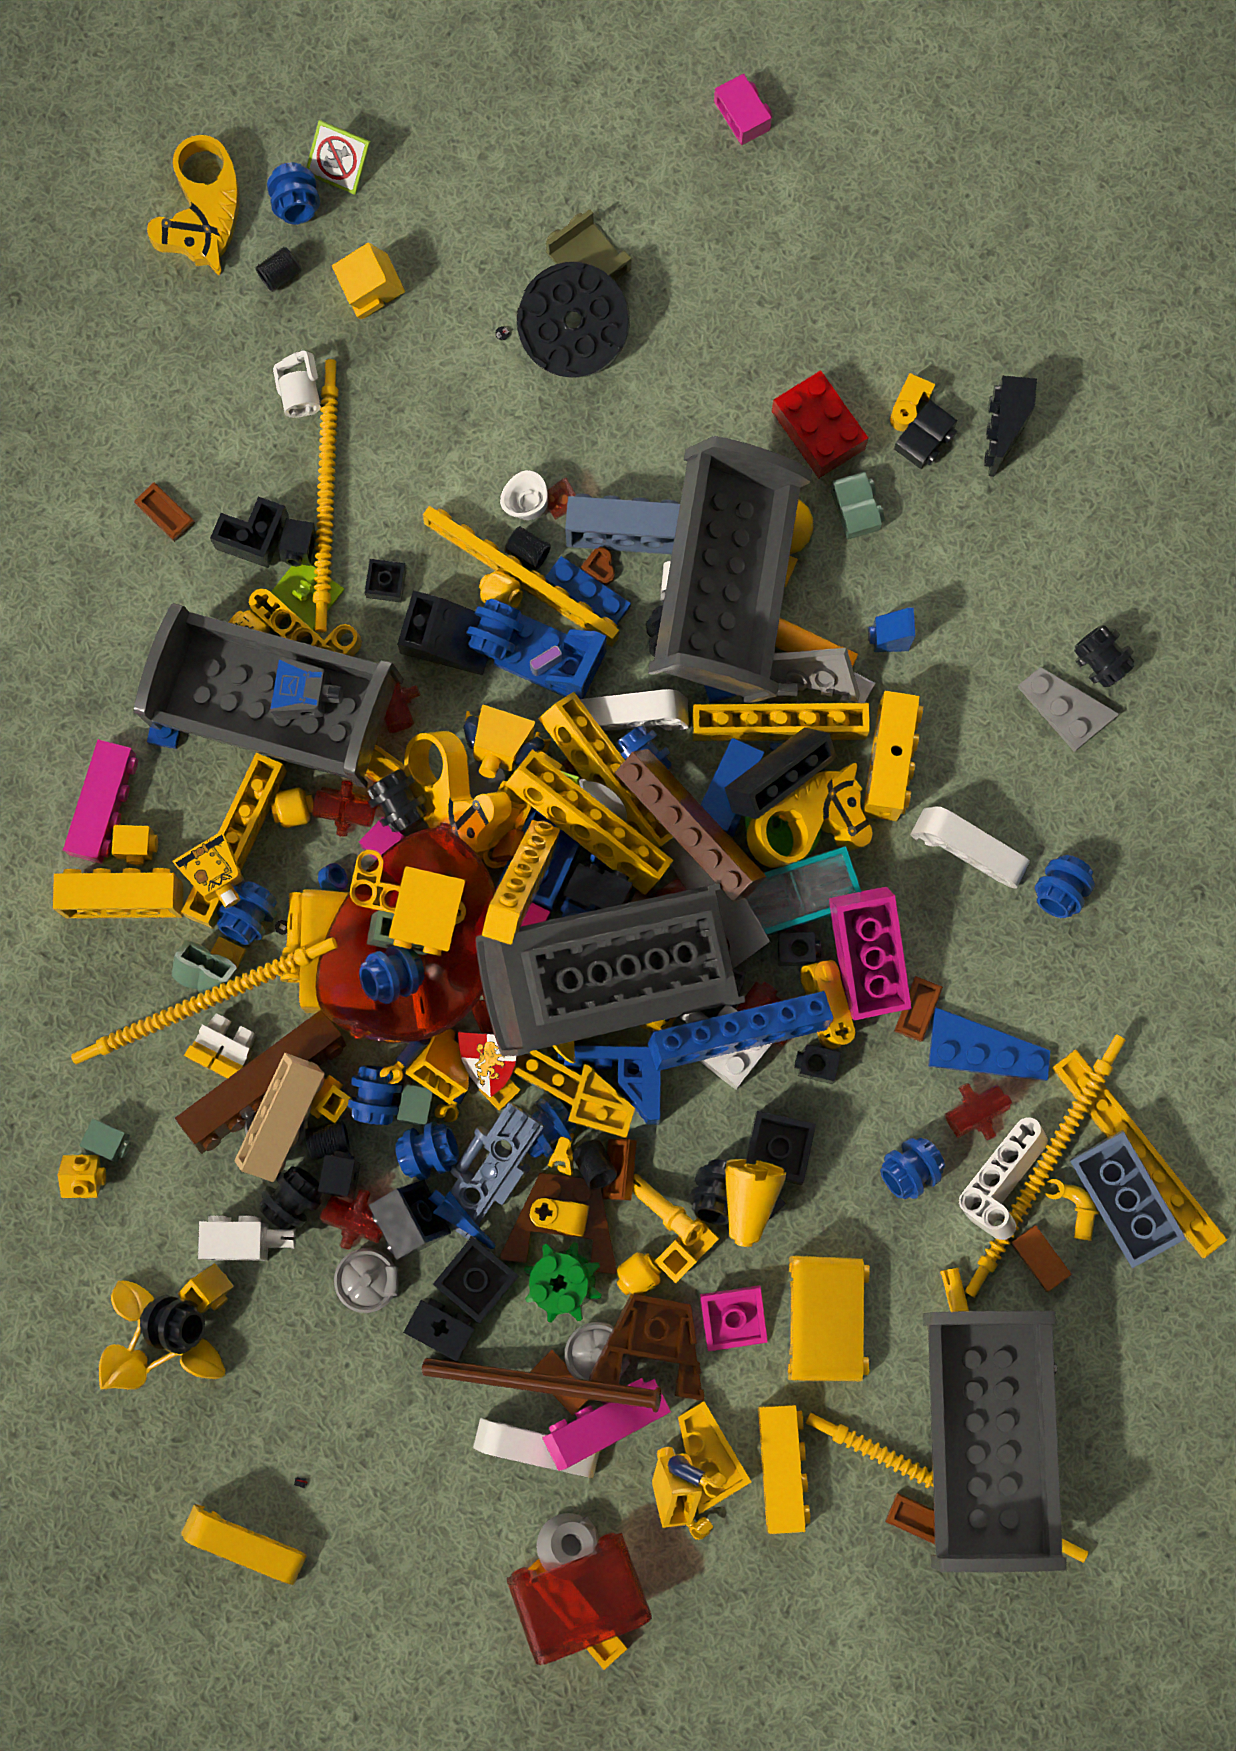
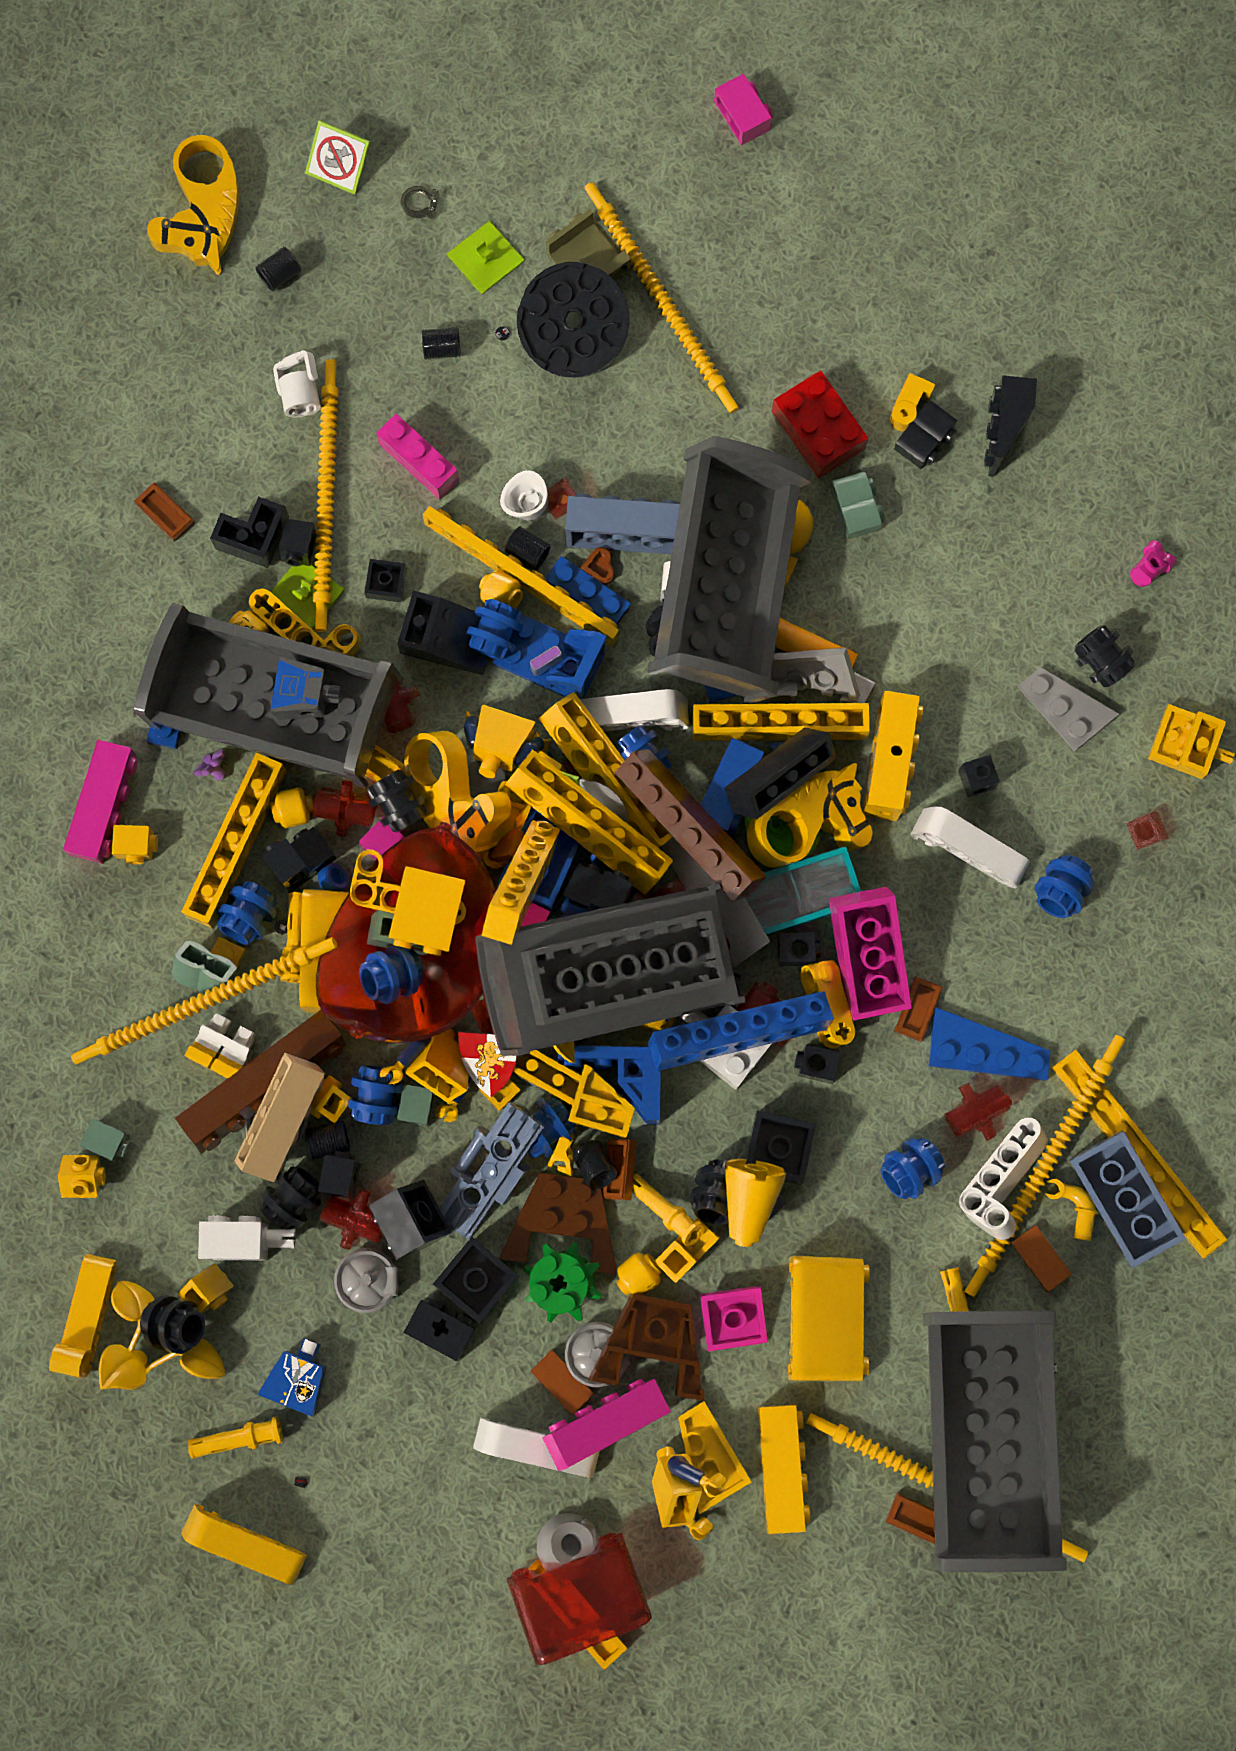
yellow brick [53,868,183,918] -> none
yellow torso [173,831,243,908] -> none
blue piece [267,162,320,224] -> none
yellow plate [332,242,405,319] -> none
blue piece [395,1121,459,1181] -> none
reddish brown axle [422,1358,661,1412] -> none
blue piece [428,1190,496,1249] -> none
yellow piece [530,1198,589,1236] -> none
blue slope [868,608,915,652] -> none
none -> yellow beam [49,1254,117,1378]
none -> yellow pin [188,1416,283,1459]
none -> medium lavender plant [193,749,226,781]
none -> blue torso [258,1338,326,1416]
none -> black brick [262,827,337,893]
none -> dark pink brick [376,414,459,500]
none -> clear smoke piece [401,186,439,219]
none -> black piece [422,327,461,360]
none -> lime piece [446,221,525,295]
none -> yellow hose [584,182,739,414]
none -> black brick [958,755,1000,798]
none -> clear red slope [1126,812,1169,850]
none -> dark pink plate [1130,540,1177,587]
none -> yellow plate [1147,704,1235,779]

